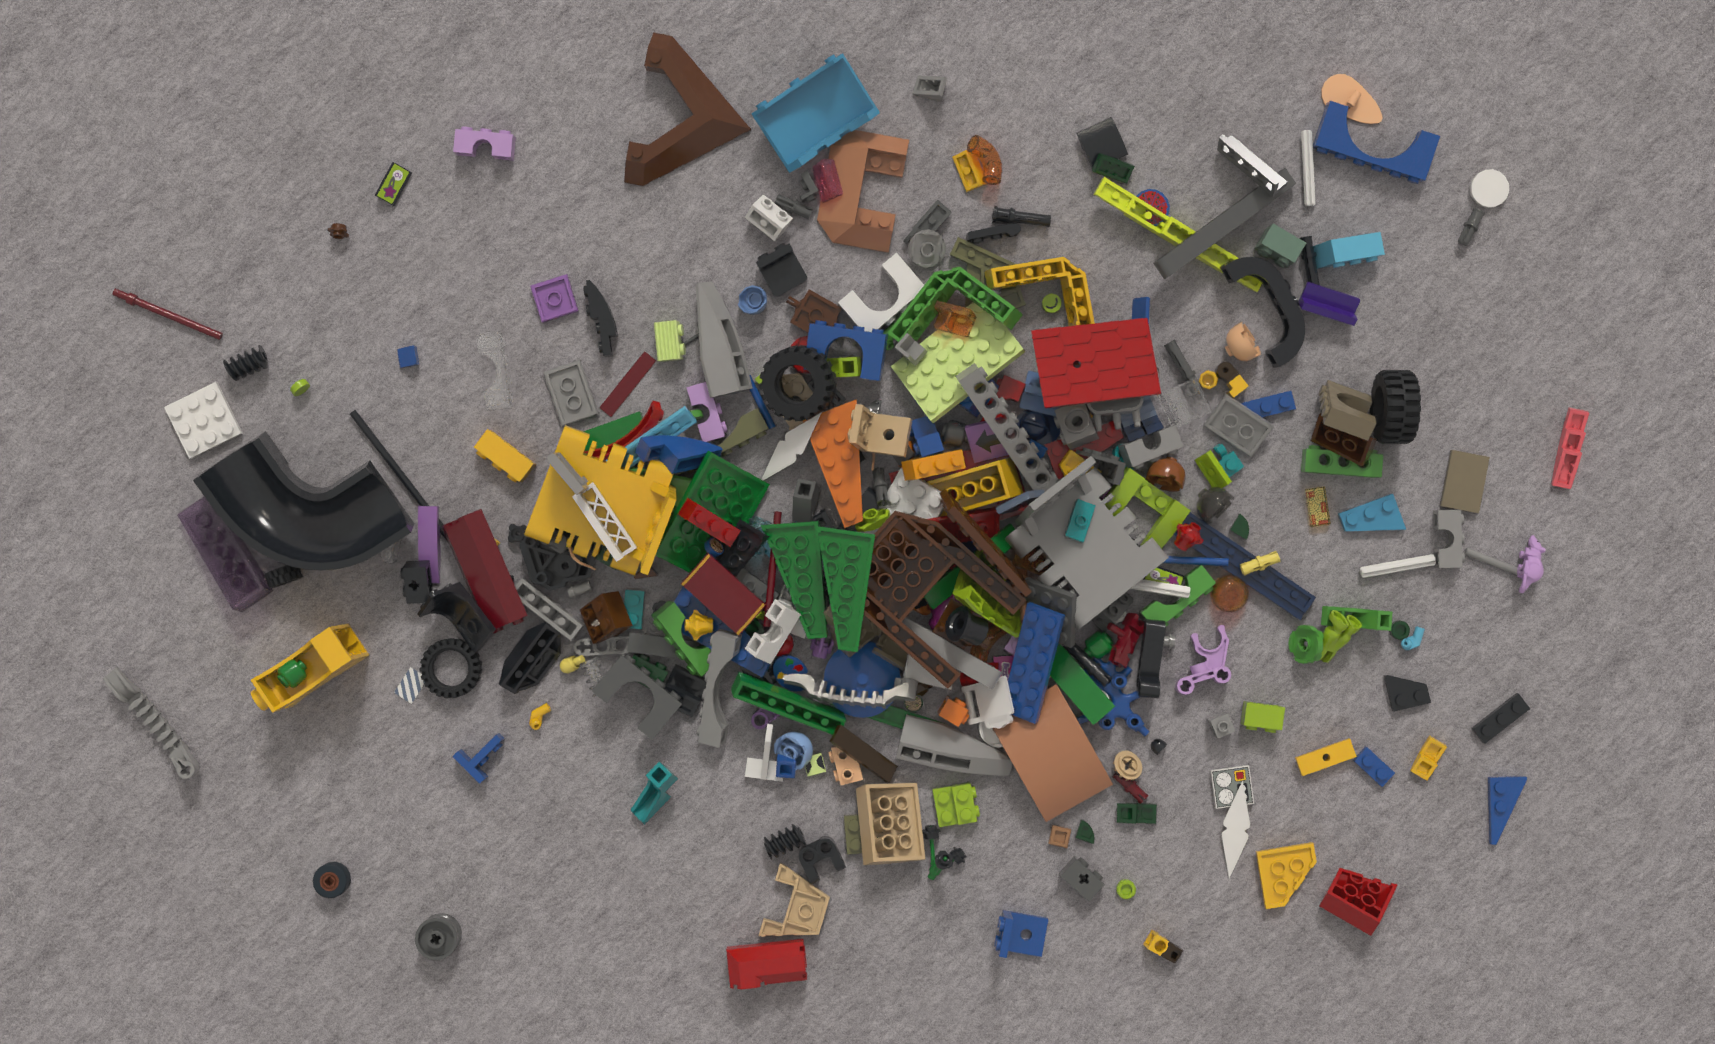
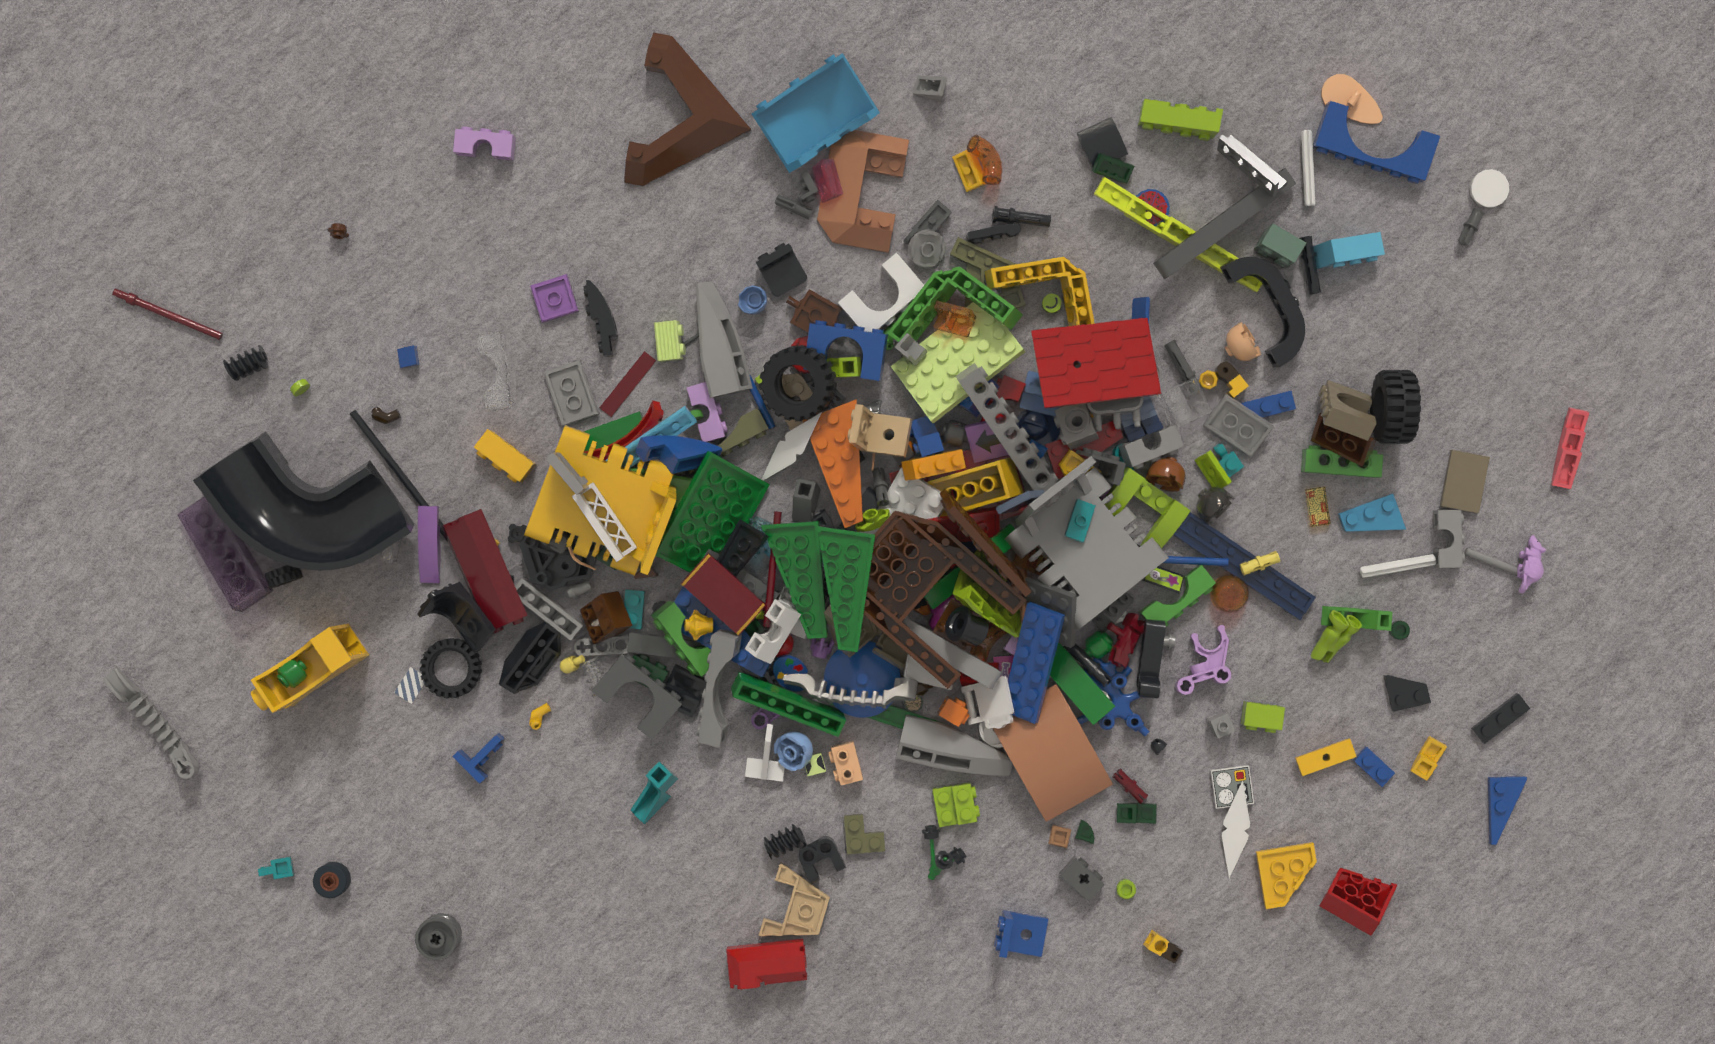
white plate [164,382,243,459] -> none
slope [375,162,412,206] -> none
black brick [400,560,433,604] -> none
red arch [678,498,741,547] -> none
tile [705,537,724,557] -> none
white brick [745,195,793,241] -> none
blue slope [776,754,796,778] -> none
dark brown tile [829,725,898,783] -> none
tan slope [856,783,925,865] -> none
tan gear [1112,751,1142,781] -> none
white axle [1130,579,1190,598] -> none
red rock [1174,522,1204,551] -> none
dark green tile [1229,514,1249,540] -> none
bright green plate [1288,625,1324,664] -> none
dark purple panel [1299,282,1360,326] -> none
medium azure arm [1401,626,1425,650] -> none
none -> teal plate [258,856,294,879]
none -> dark brown arm [371,407,401,424]
none -> lime wedge [1138,99,1223,141]

